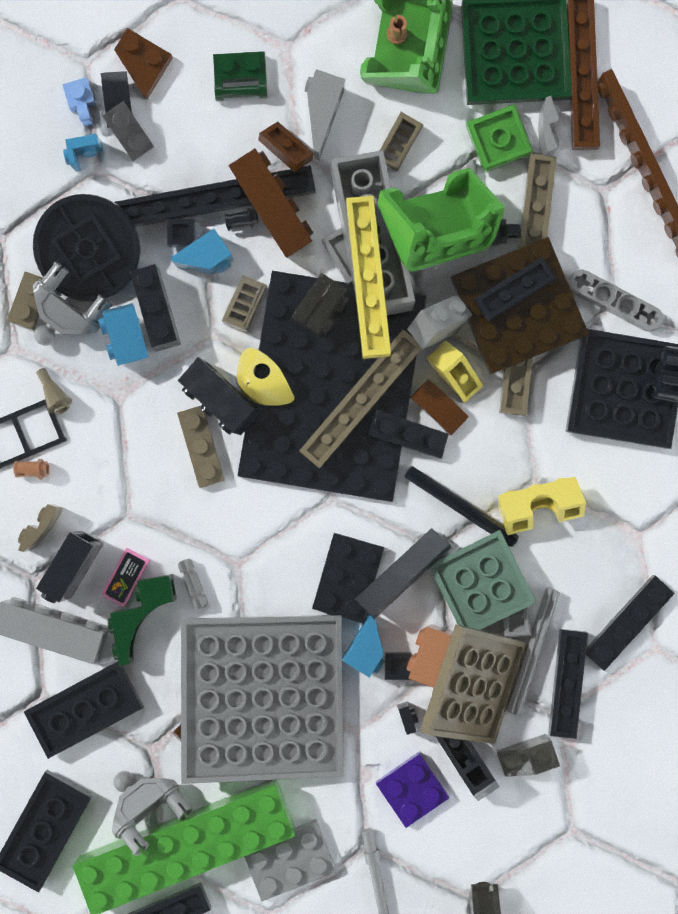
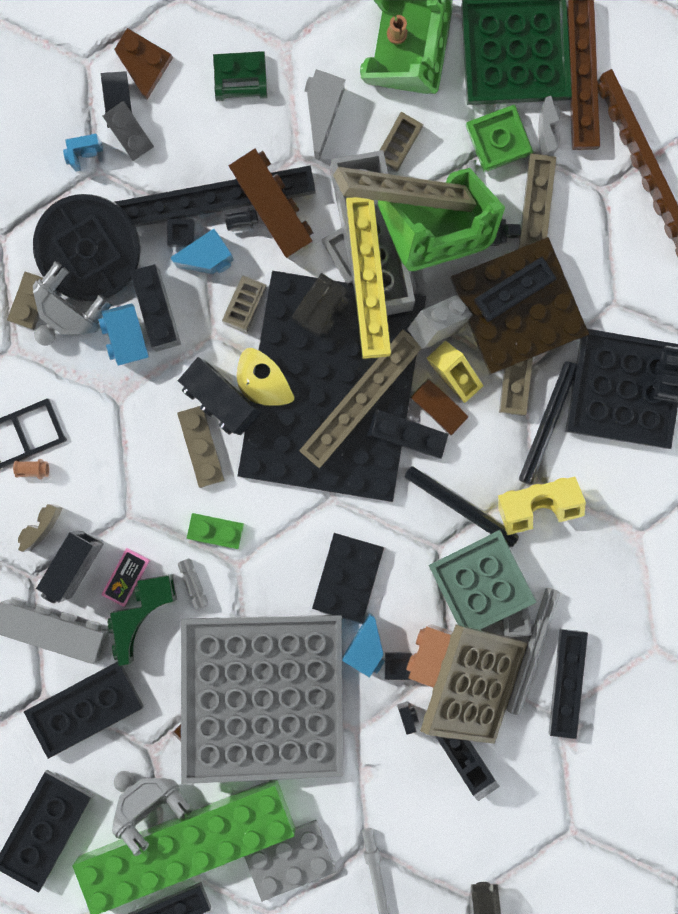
dark tan cone [36,368,72,415] -> none
light blue plate [62,77,96,127] -> none
reddish brown plate [258,121,314,172] -> none
black tile [355,528,451,619] -> none
dark purple plate [375,752,449,828] -> none
clear smoke slope [496,734,560,777] -> none
light grey beam [568,269,663,331] -> none
black plate [586,575,675,671] -> none
none -> bright green plate [186,513,244,549]
none -> dark tan plate [333,167,477,212]
none -> black axle [519,361,577,485]

